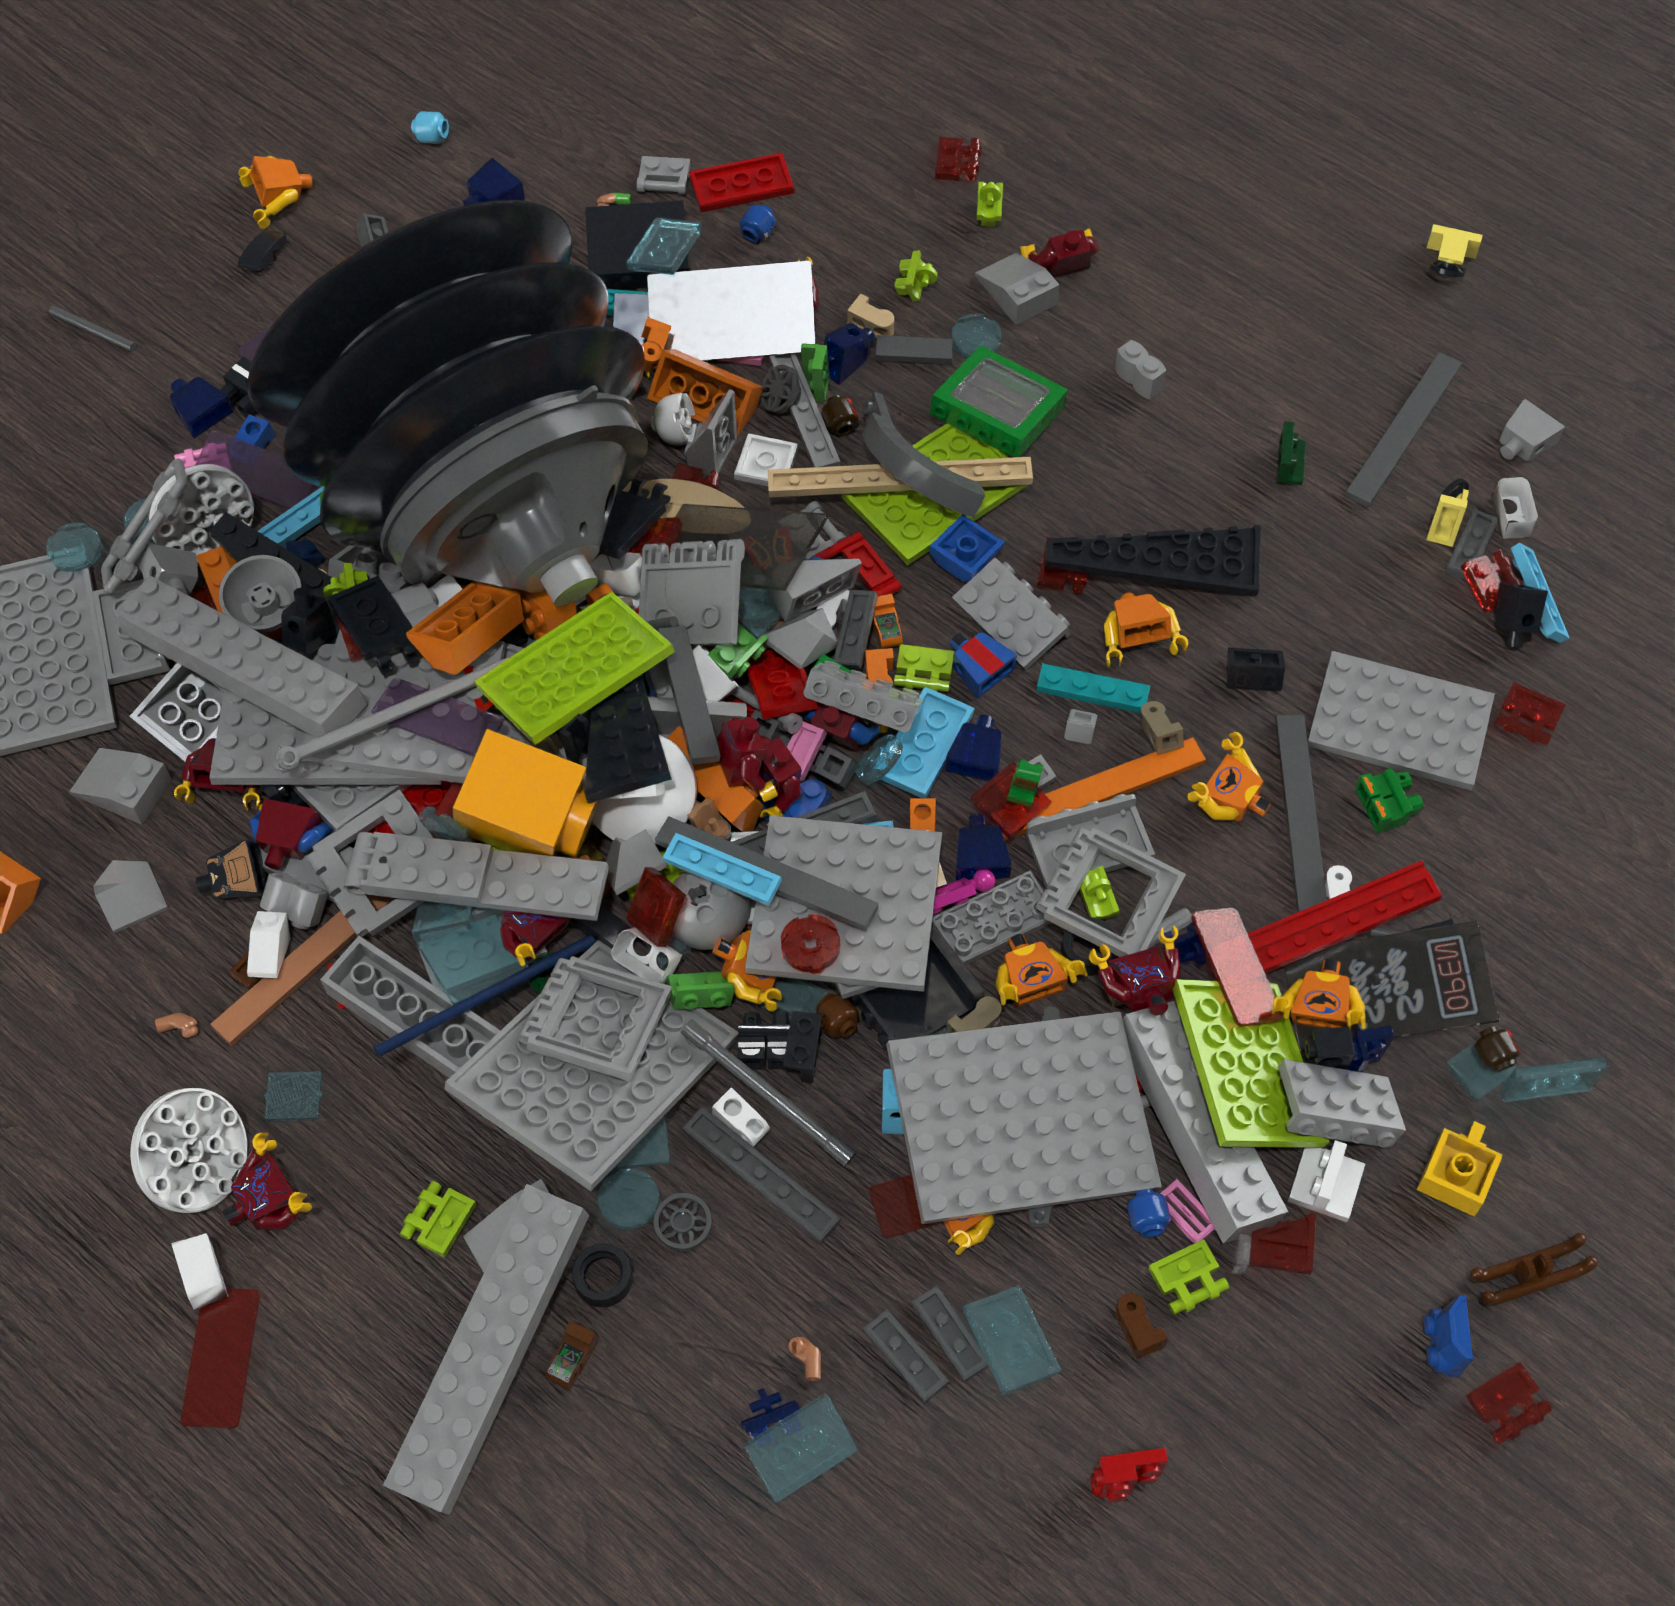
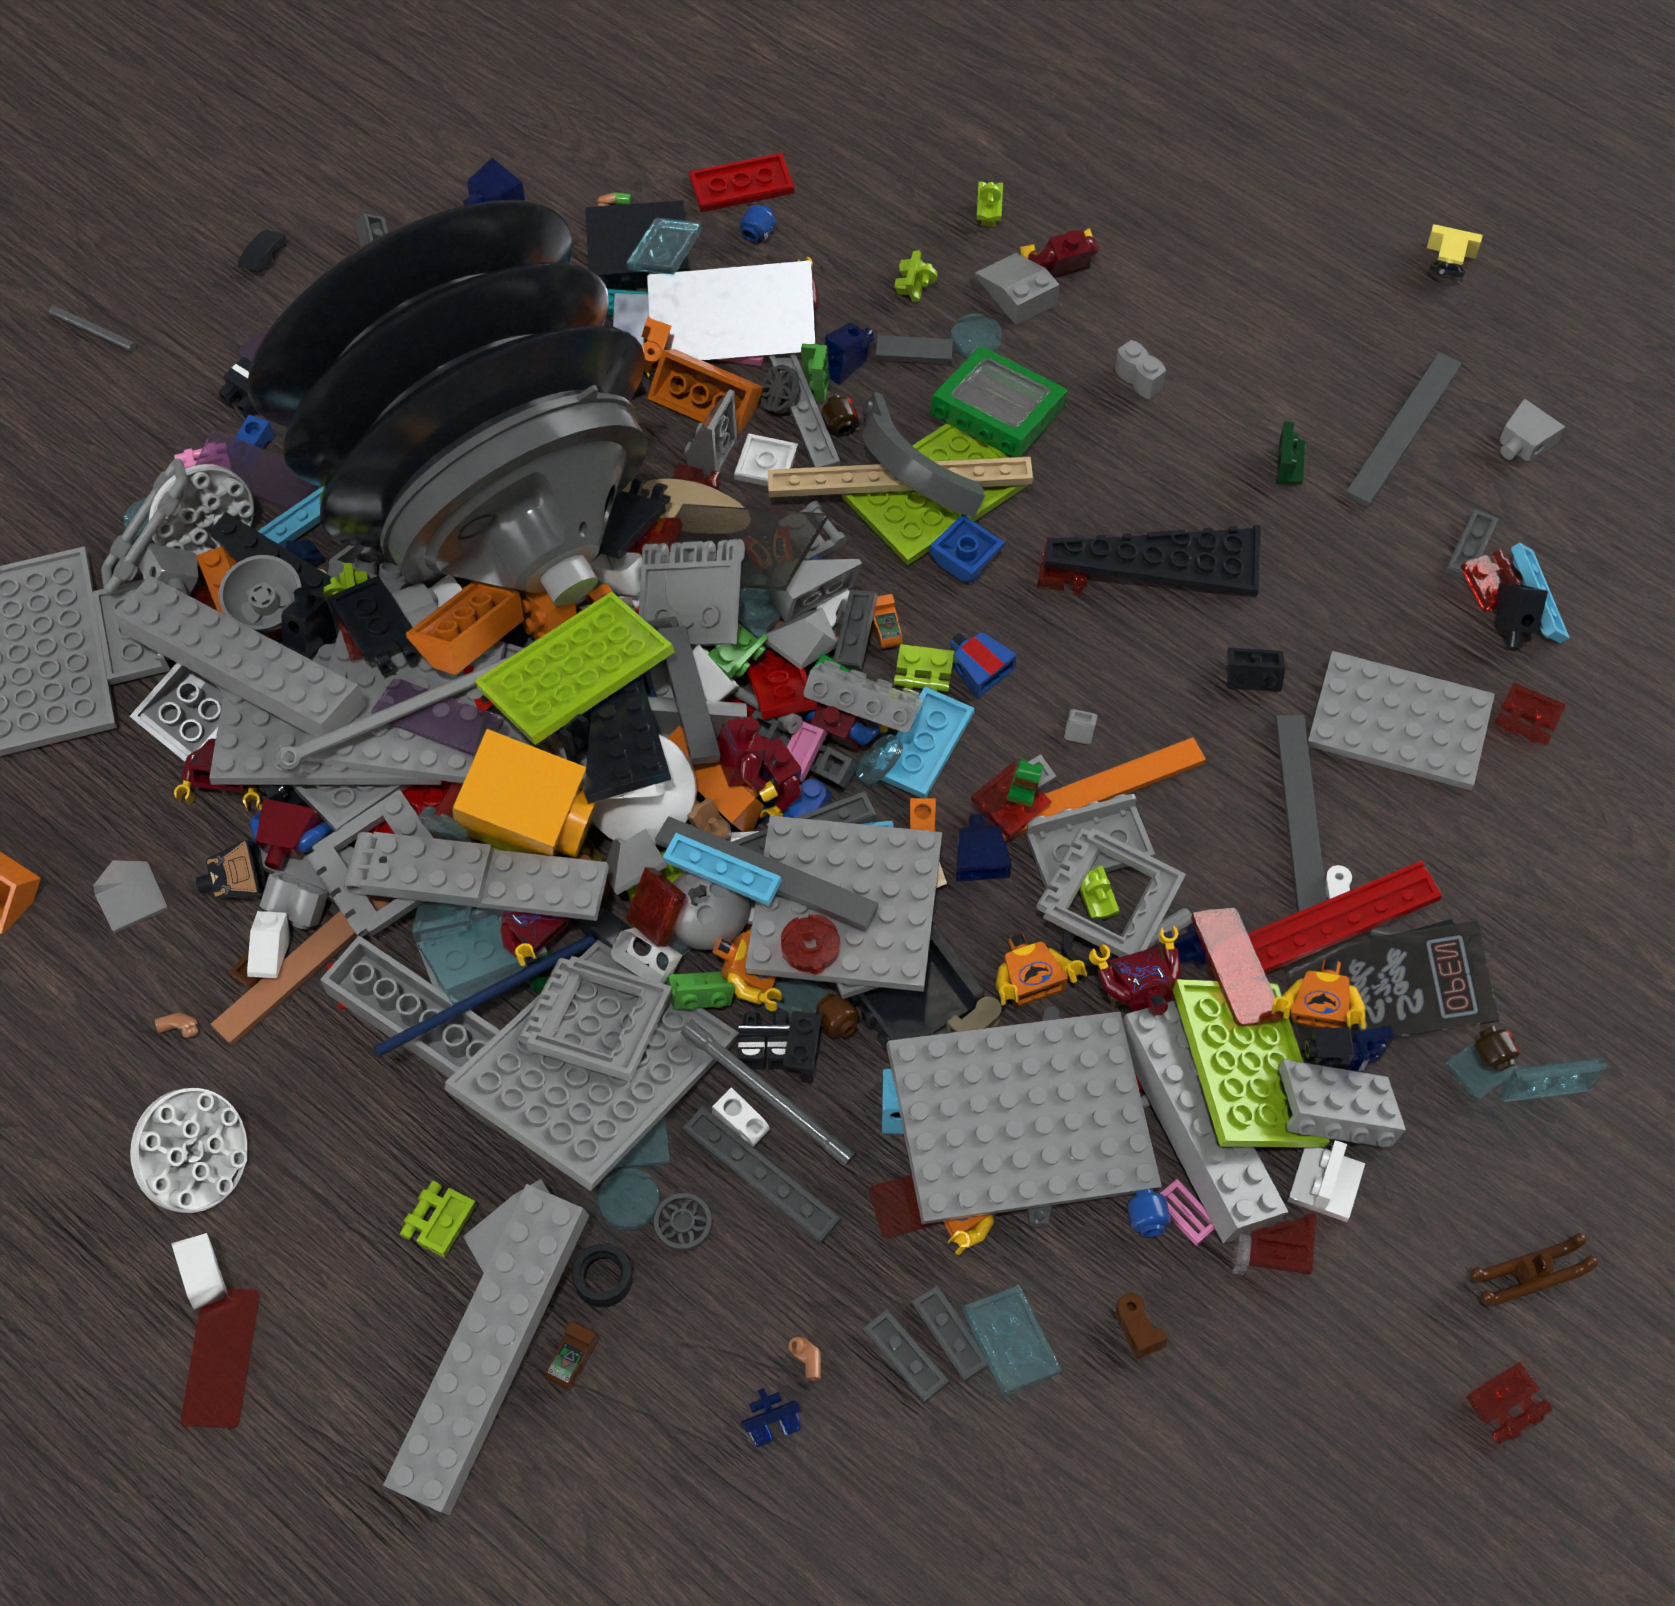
clear light blue tile [46,523,102,572] -> none
light grey slope [69,748,172,825] -> none
clear blue torso [169,377,233,439] -> none
dark red torso [222,1133,312,1230] -> none
orange torso [238,156,312,229] -> none
clear light blue piece [264,1071,324,1121] -> none
medium azure head [411,111,449,144] -> none
light grey plate [637,156,690,195] -> none
white cylinder [651,393,697,446] -> none
clear light blue tile [743,1393,858,1503] -> none
red plate [811,531,902,596] -> none
tan leg [847,294,894,338] -> none
orange leg [865,648,894,688] -> none
light grey tile [932,870,1052,965] -> none
dark pink plate [933,869,995,914] -> none
clear red plate [935,137,982,181] -> none
clear blue torso [945,715,1002,783] -> none
light grey bracket [952,558,1071,671] -> none
teal plate [1036,663,1150,713] -> none
red plate [1090,1448,1168,1502] -> none
orange torso [1104,593,1188,668] -> none
dark tan leg [1141,701,1184,755] -> none
lime plate [1148,1239,1229,1315] -> none
torso [1188,732,1271,822] -> none
green hips [1355,768,1424,834] -> none
yellow hinge [1416,1121,1503,1217] -> none
blue slope [1423,1295,1473,1377] -> none
light yellow piece [1426,478,1469,547] -> none
white piece [1492,477,1538,539] -> none

